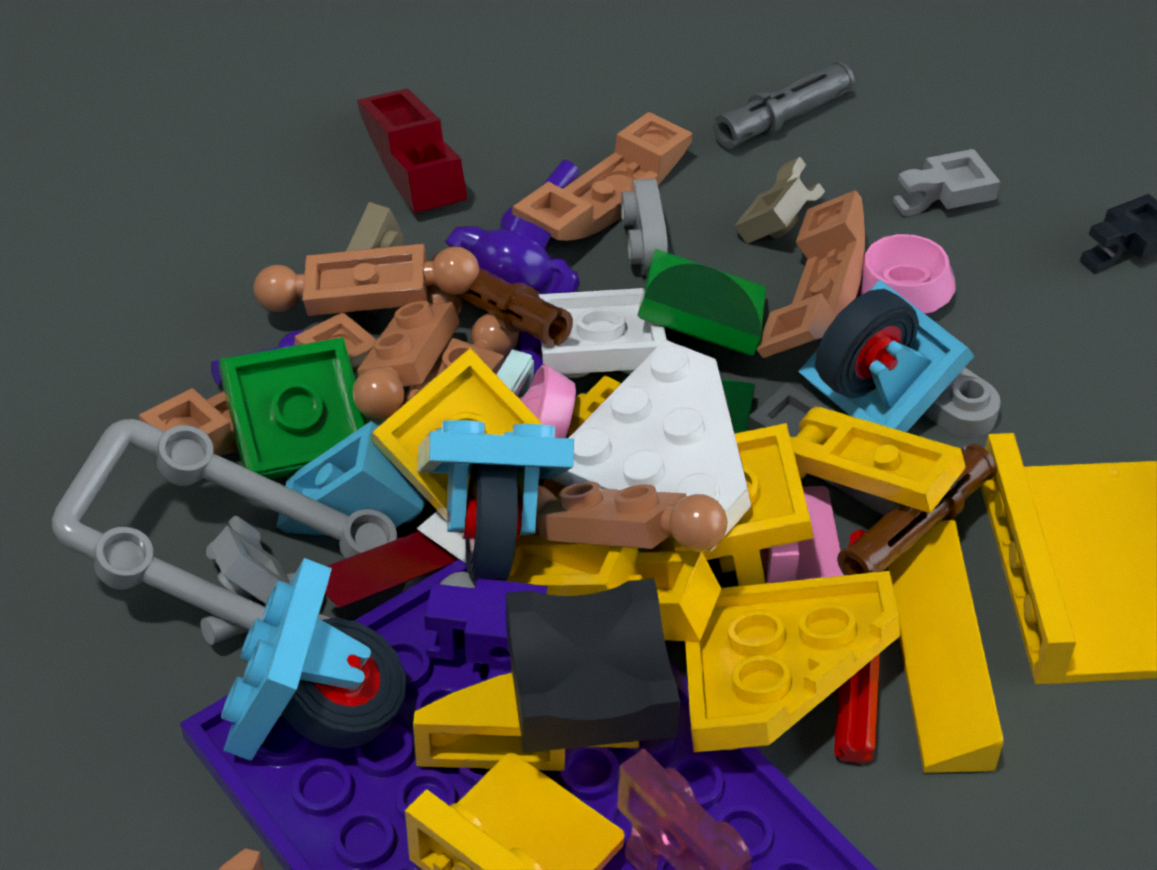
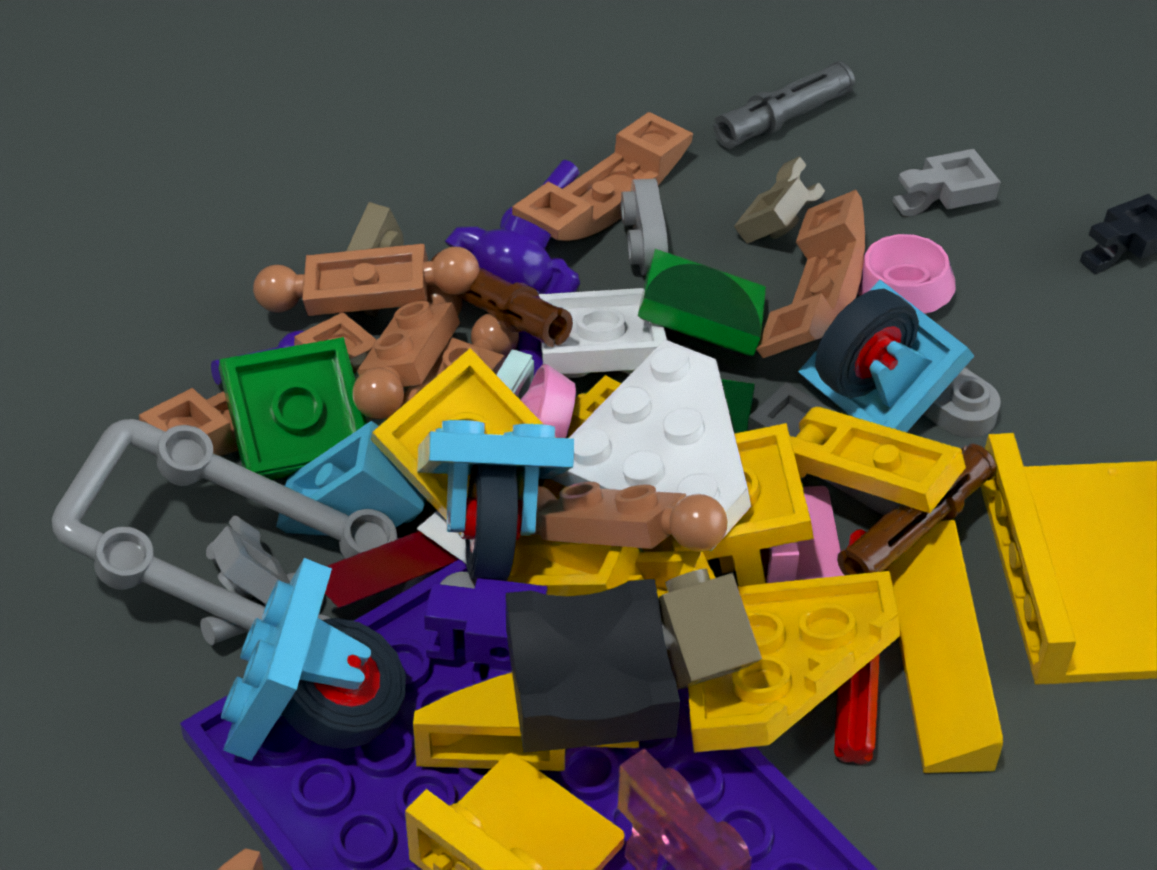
dark red slope [357,88,467,213] -> none
none -> dark tan brick [659,569,762,690]

